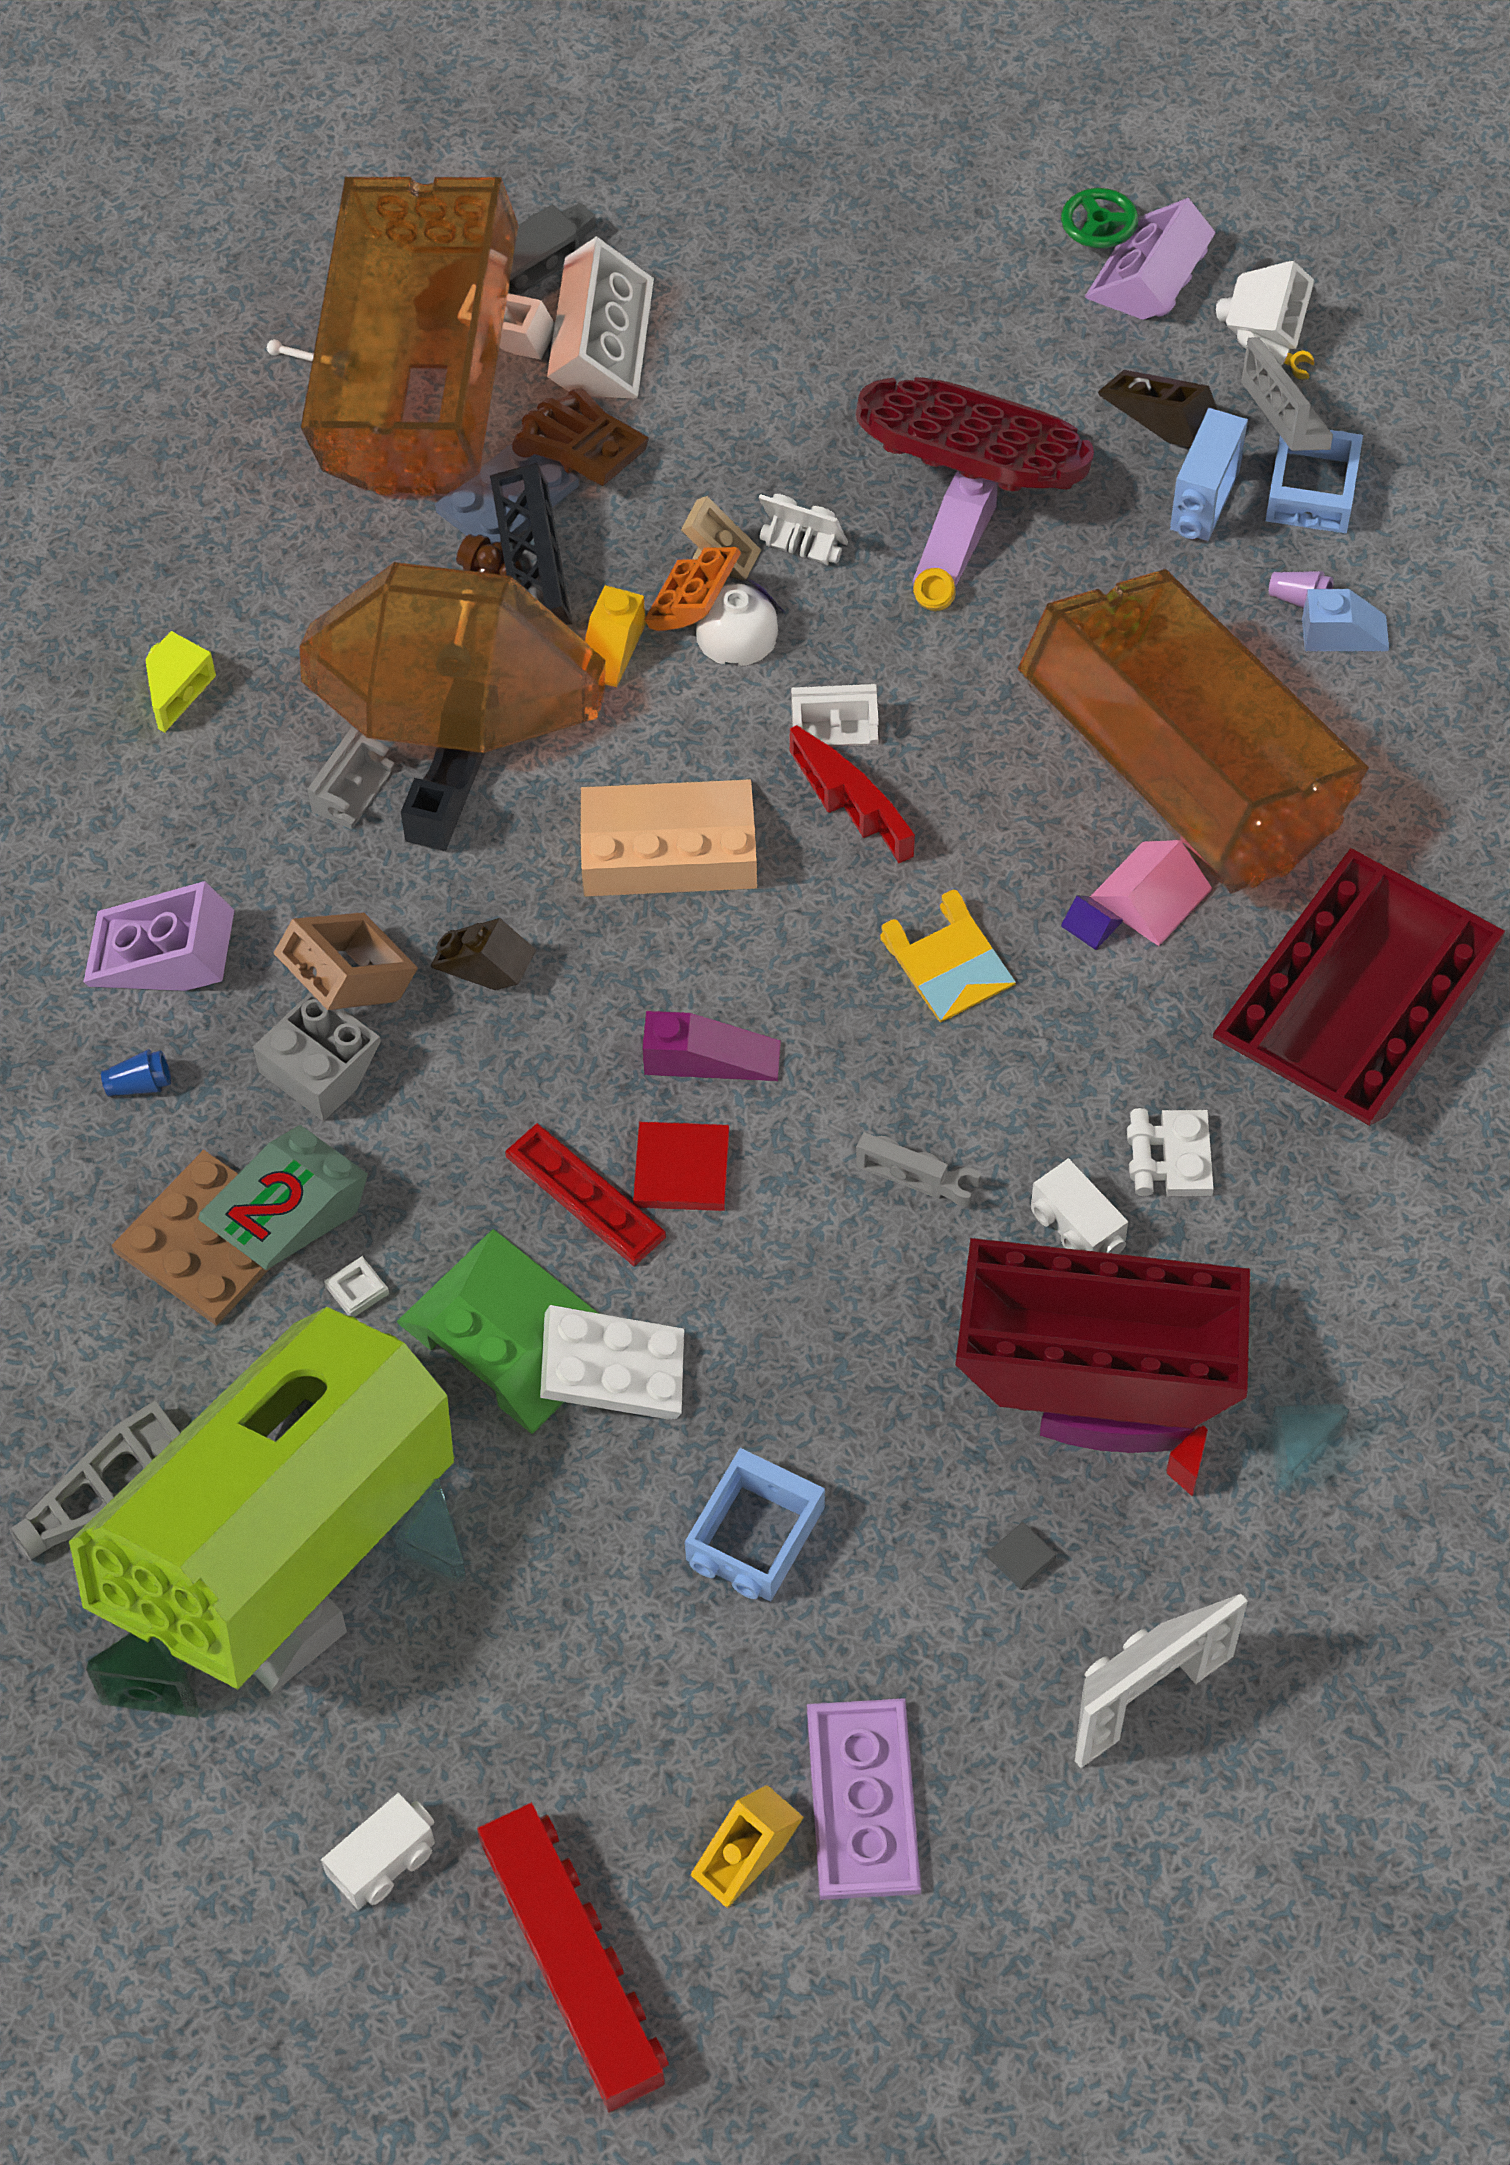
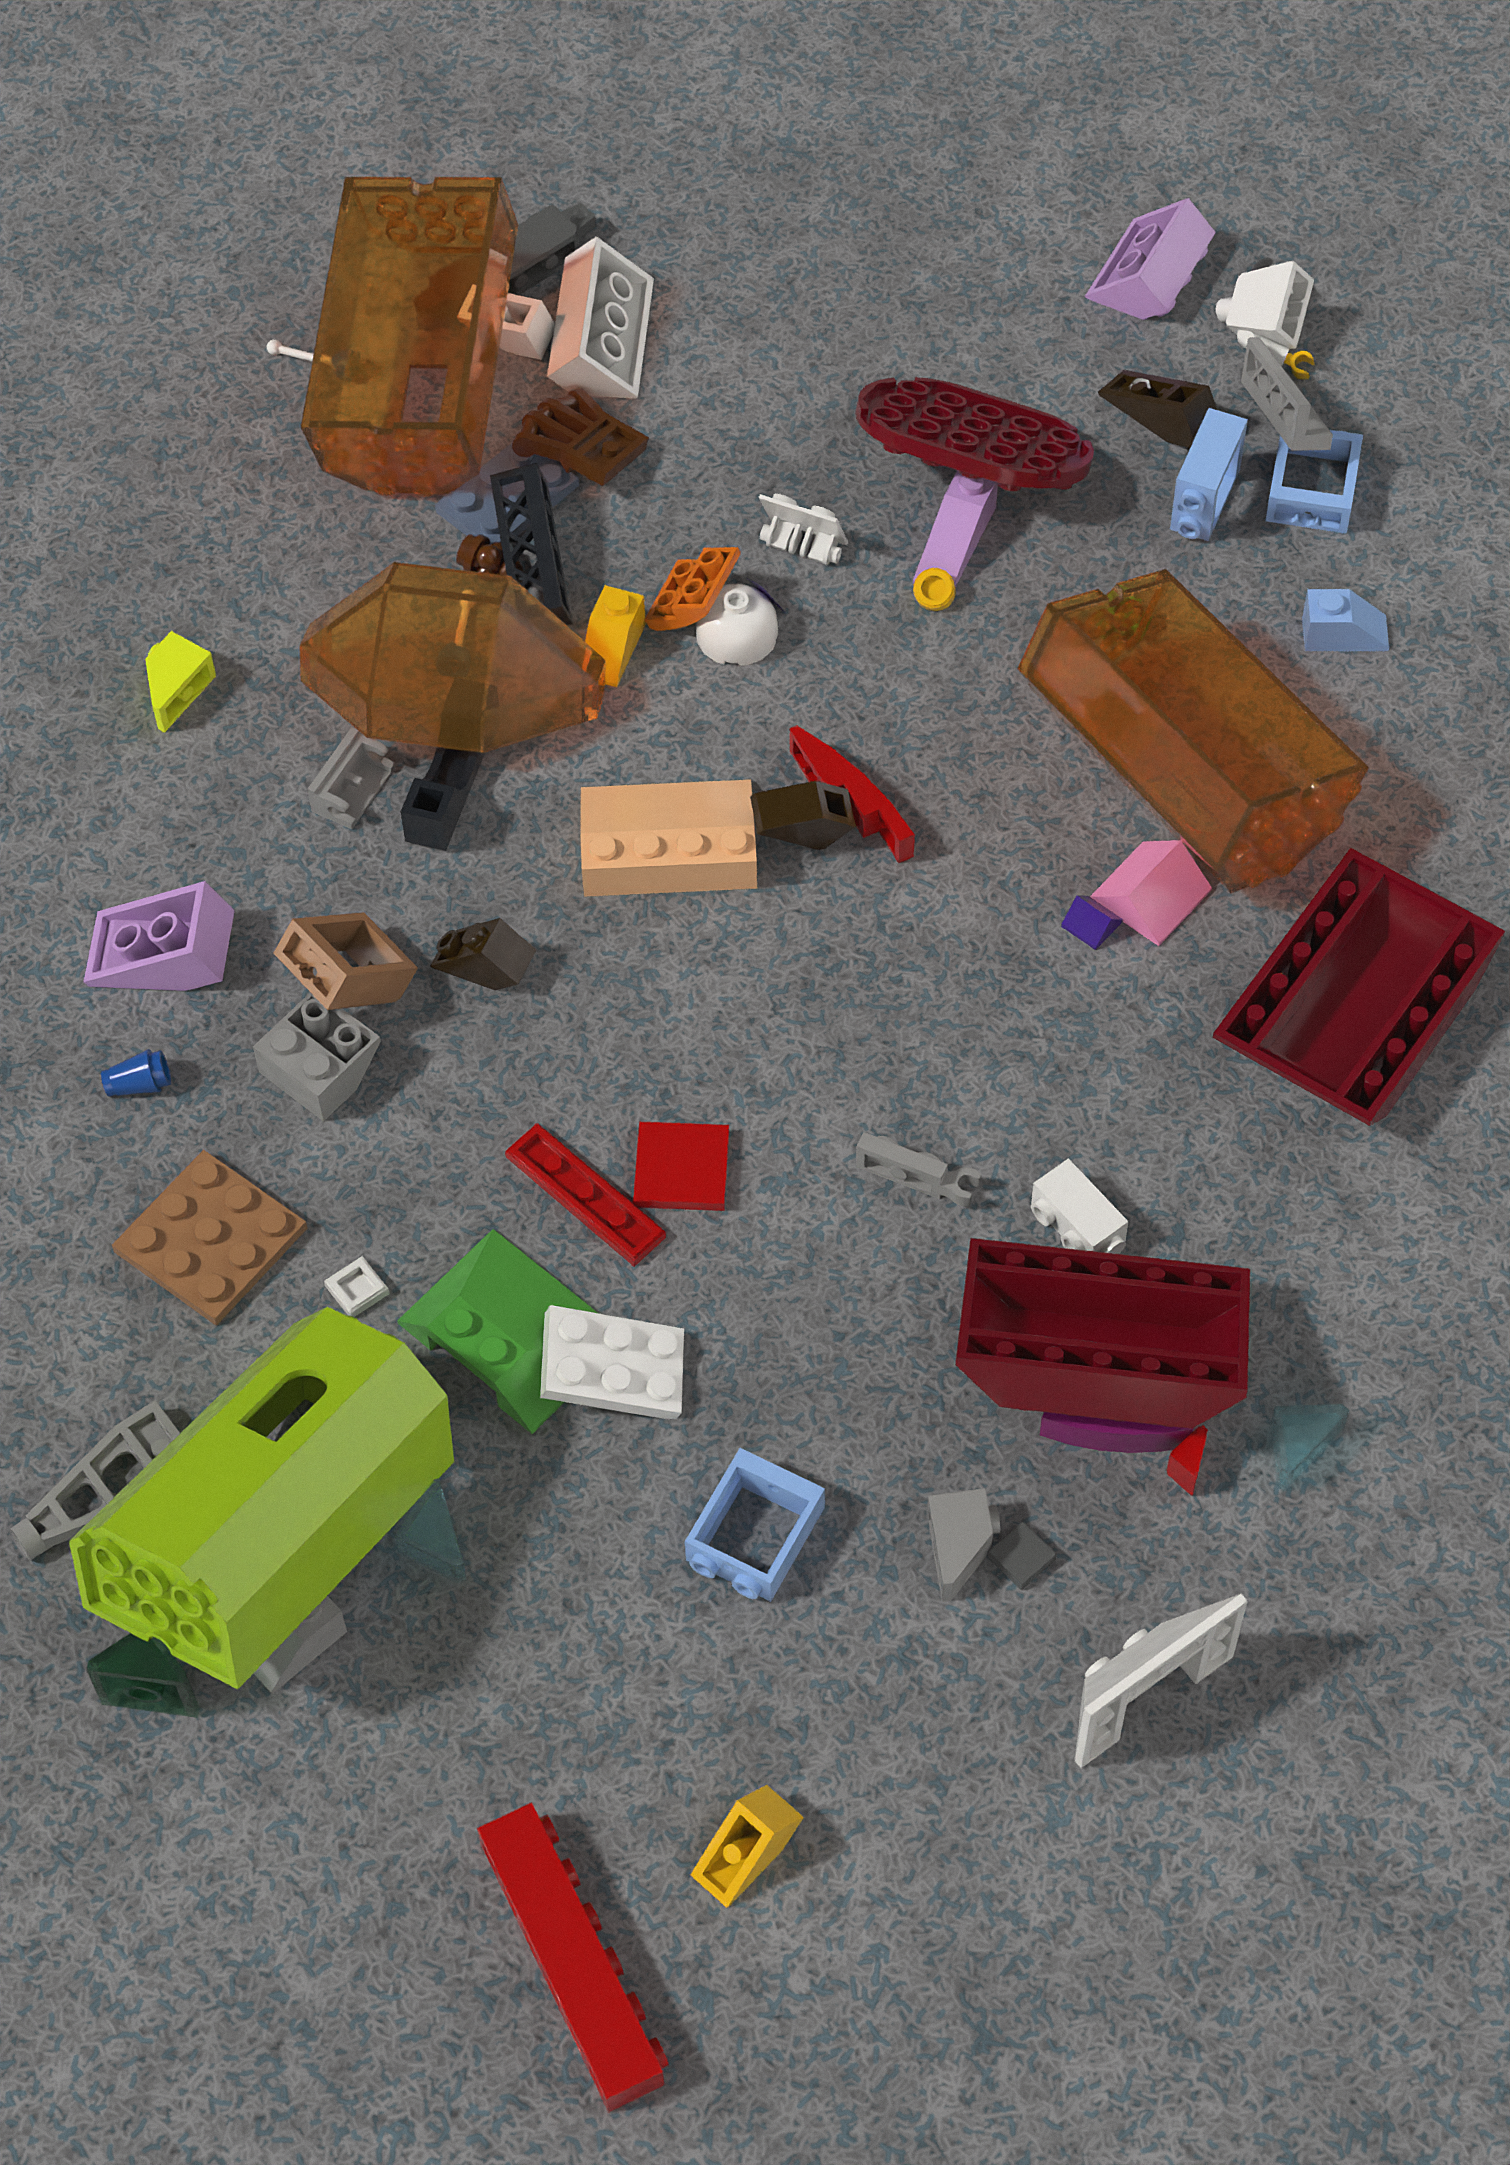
sand green slope [198,1125,368,1270] -> none
white brick [321,1793,435,1910] -> none
magenta slope [642,1011,781,1081] -> none
tan slope [681,496,761,581] -> none
white hinge [791,684,878,747] -> none
lavender tile [807,1698,921,1900] -> none
yellow flag [880,889,1016,1023] -> none
green piece [1061,188,1139,249] -> none
white plate [1127,1108,1213,1196] -> none
lavender cone [1269,571,1333,608] -> none
none -> dark brown slope [750,781,856,850]
none -> light grey slope [927,1488,1000,1602]

